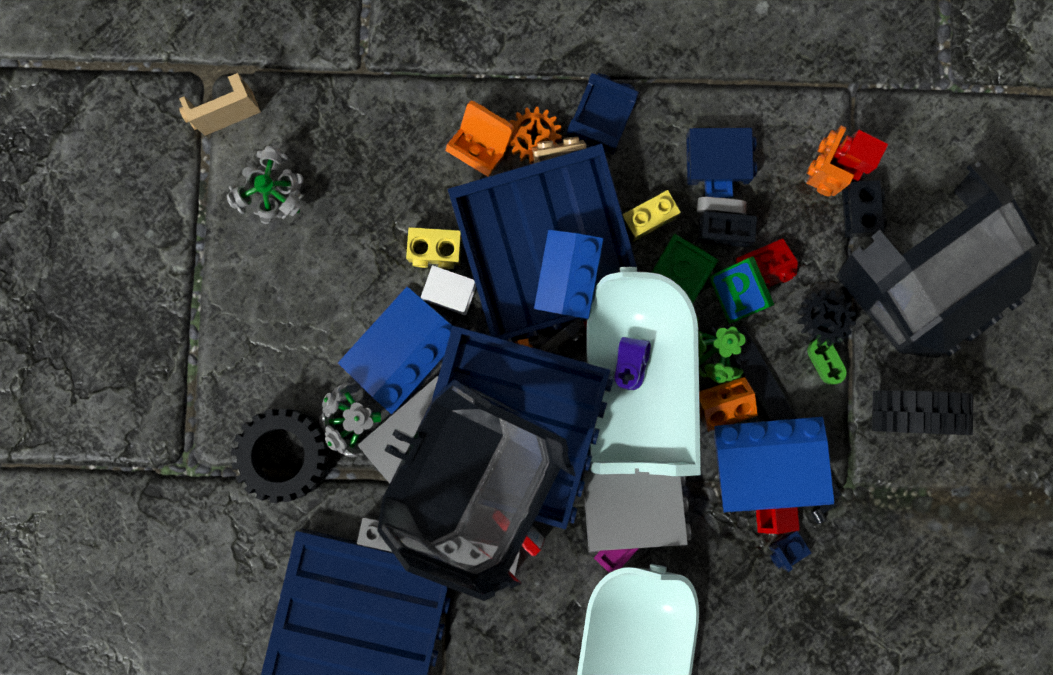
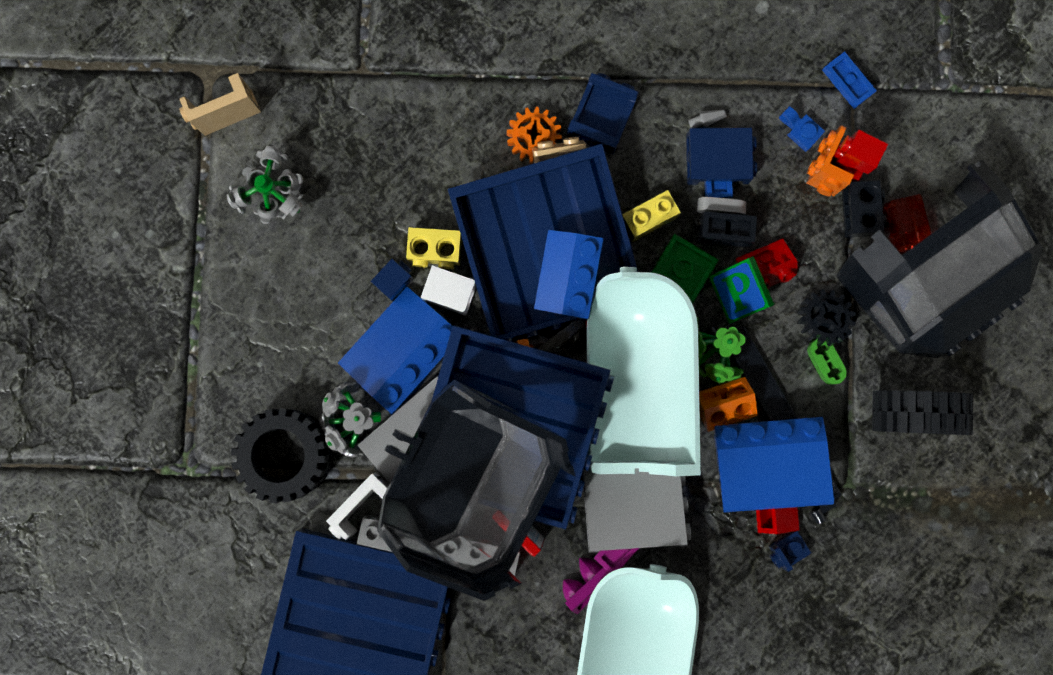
orange bracket [445,101,514,177] -> none
dark purple piece [614,337,651,390] -> none
none -> white panel [326,471,390,540]
none -> dark blue brick [371,259,414,302]
none -> magenta tile [563,557,609,614]
none -> light grey bar [688,110,727,128]
none -> blue plate [779,106,825,152]
none -> blue plate [822,52,877,109]
none -> clear red brick [883,194,931,253]

